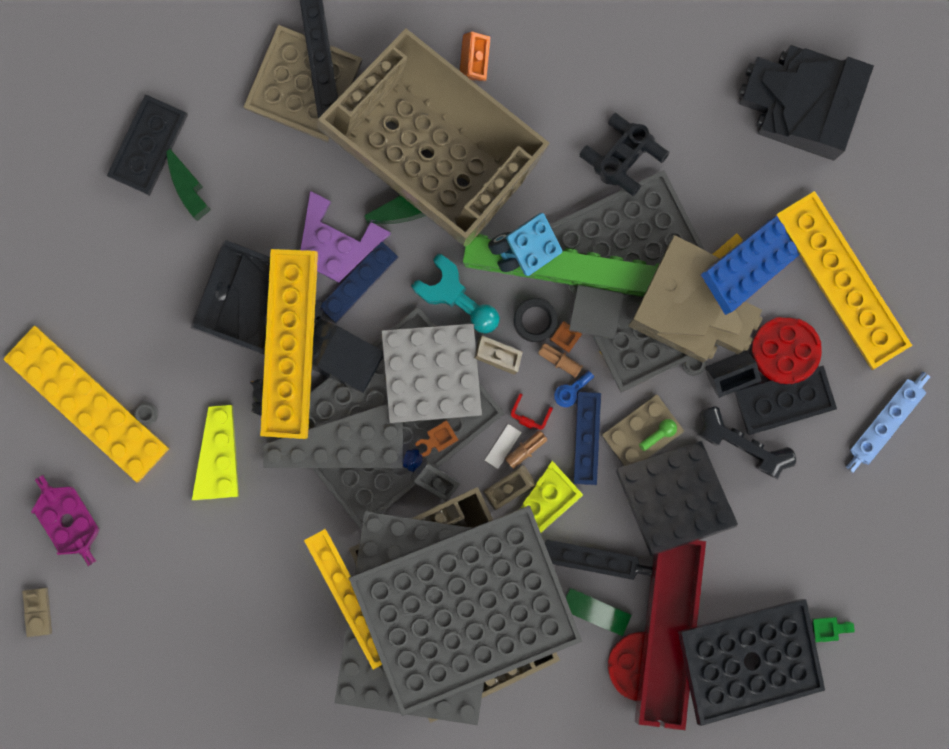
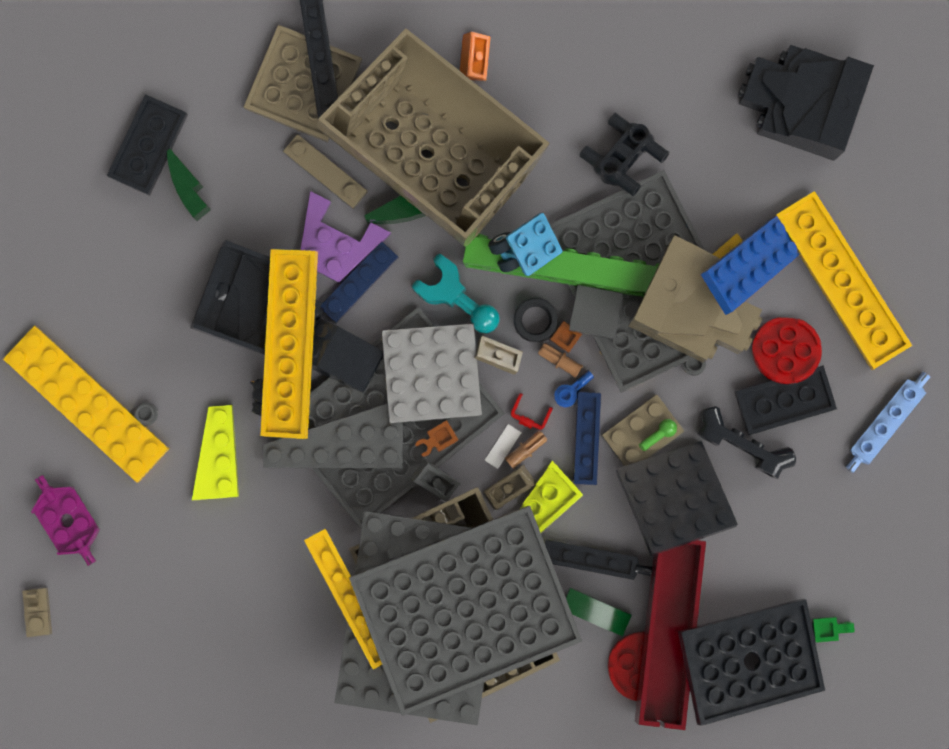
clear blue plate [403,449,422,472] -> none
black brick [705,351,761,398] -> none
none -> dark tan plate [283,134,368,209]

